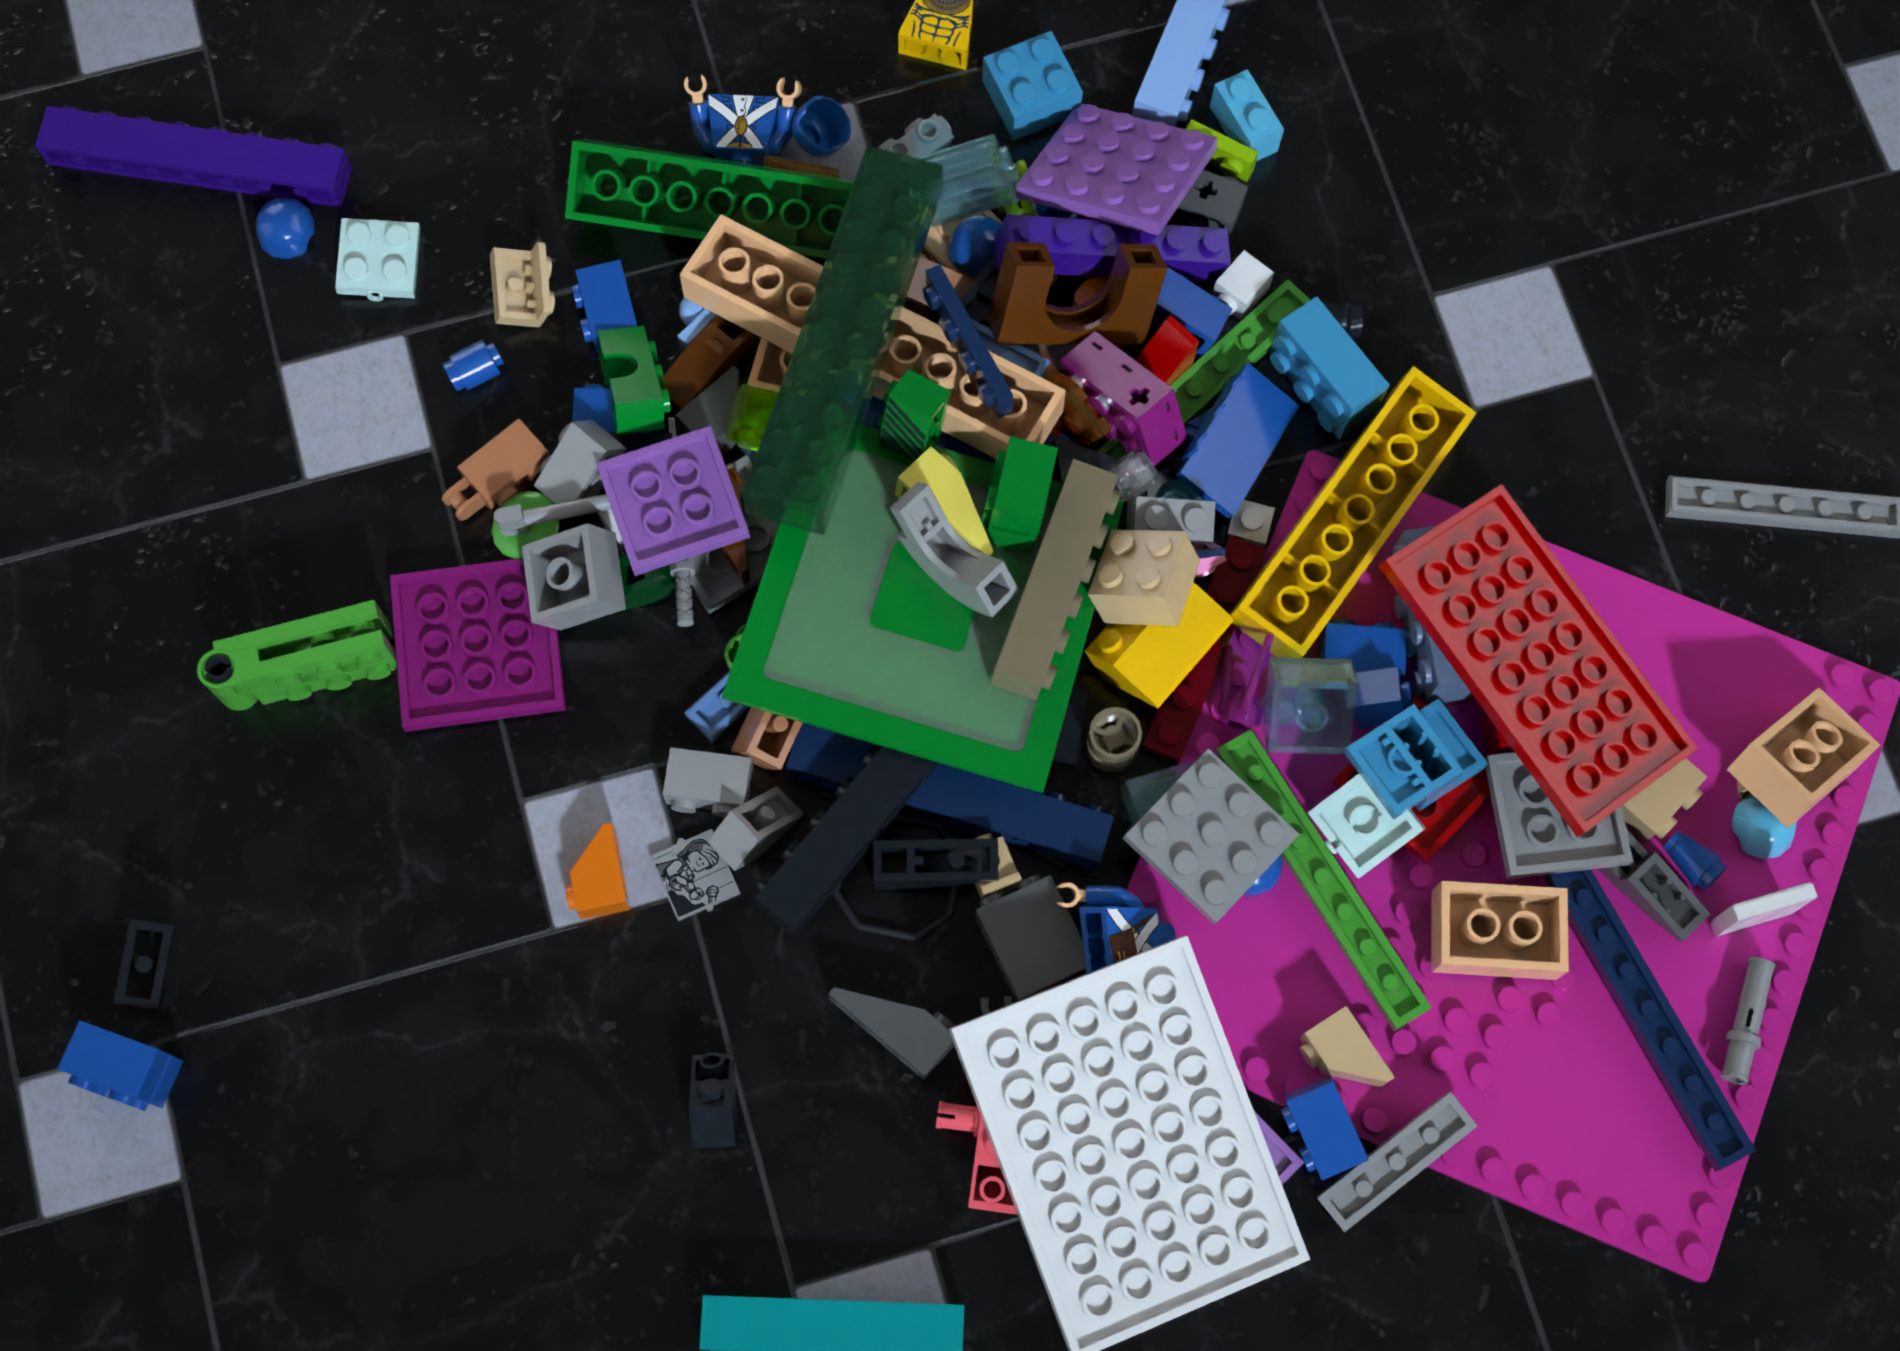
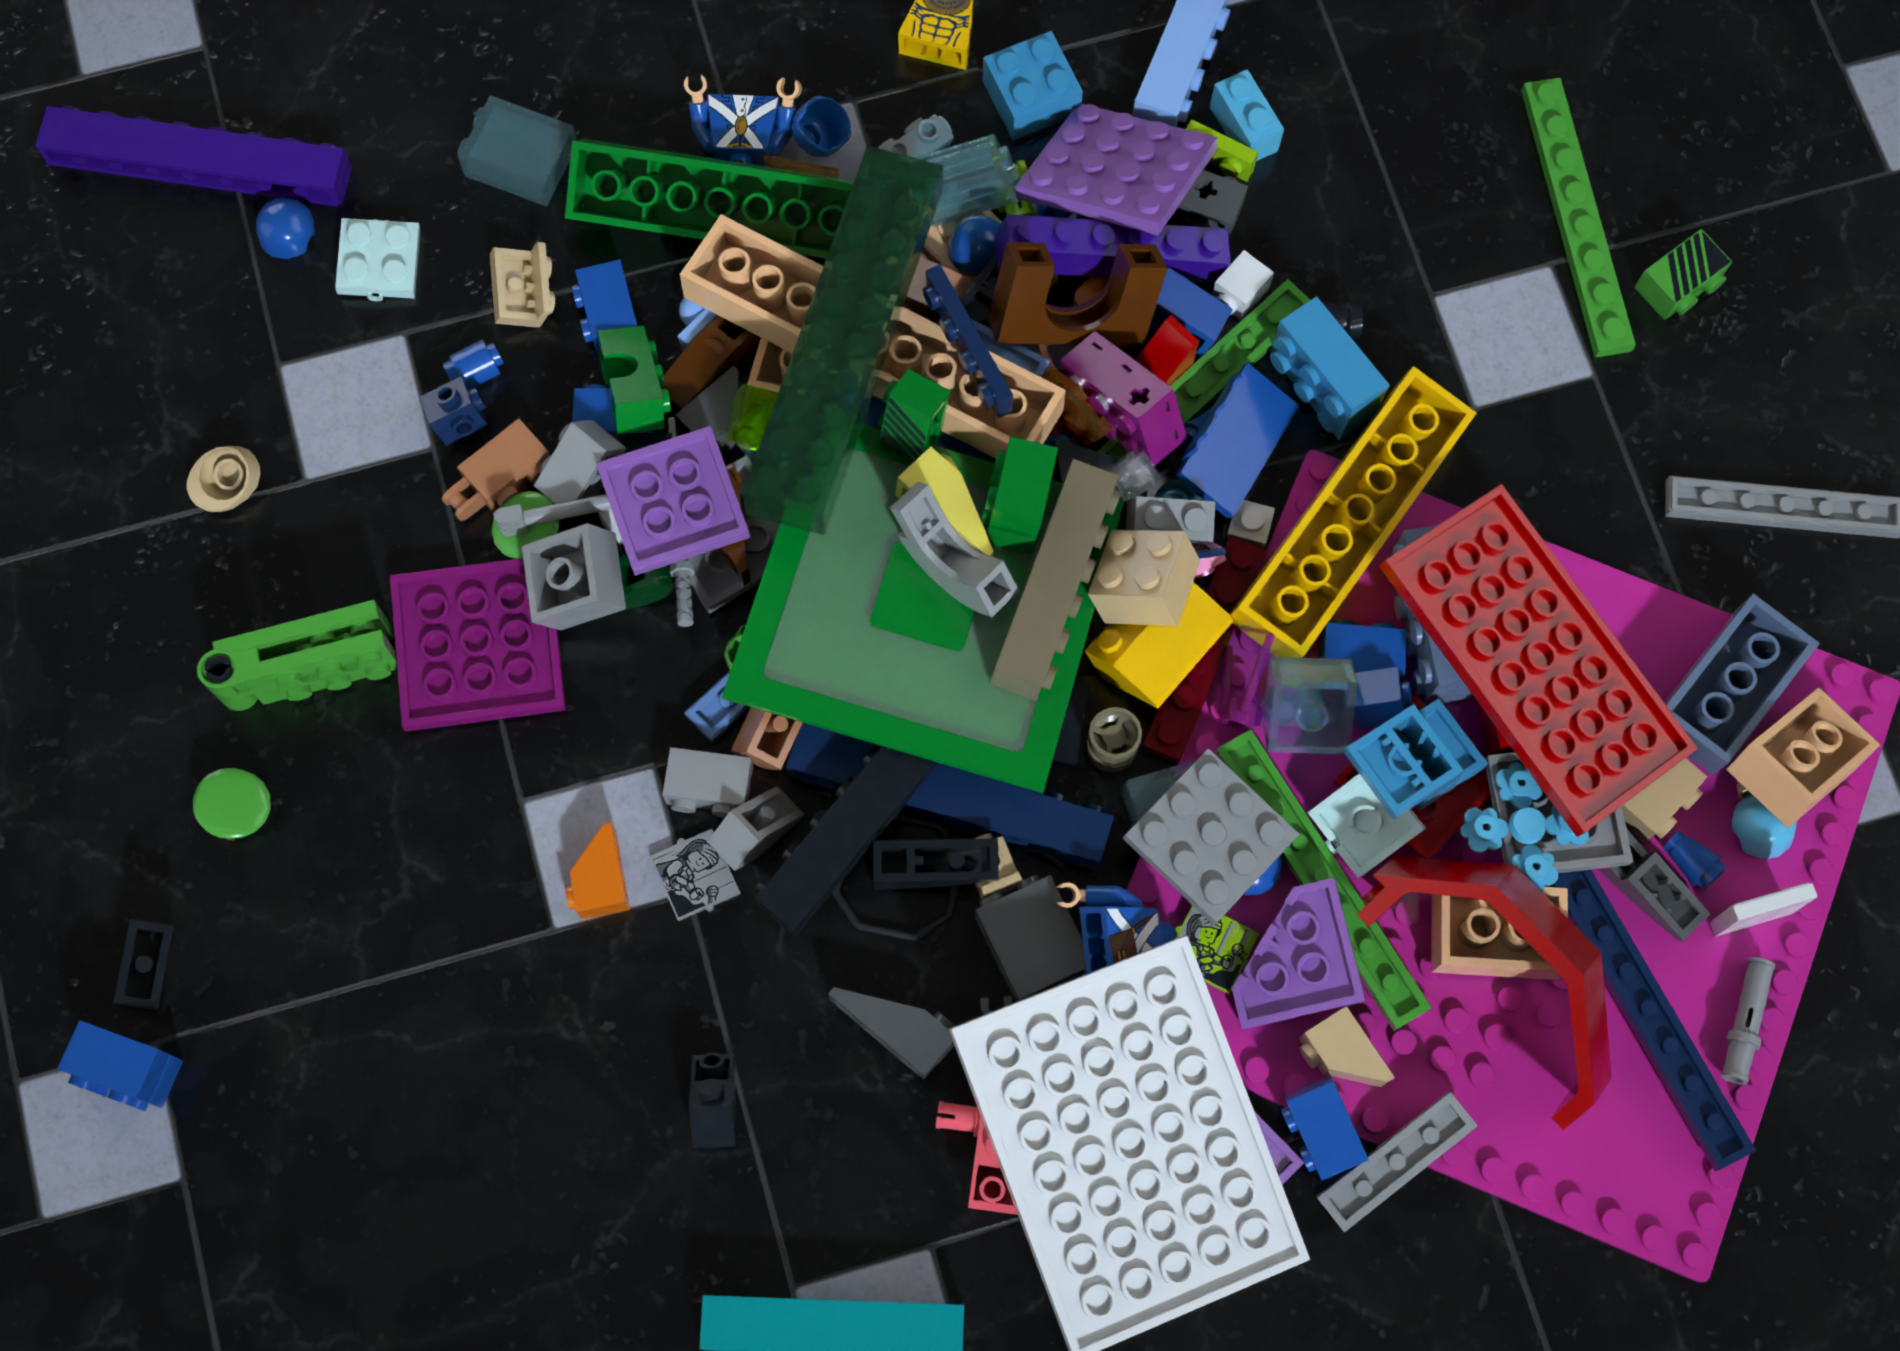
none -> tan hat [187,446,260,512]
none -> bright green piece [193,768,271,840]
none -> dark blue brick [420,376,488,446]
none -> clear light blue brick [458,95,577,206]
none -> piece [1175,905,1260,995]
none -> medium lavender plate [1232,877,1366,1030]
none -> red panel [1357,856,1612,1131]
none -> medium azure plant [1460,762,1589,891]
none -> bright green plate [1521,78,1636,358]
none -> bright green brick [1634,229,1732,320]
none -> sand blue brick [1664,594,1820,775]

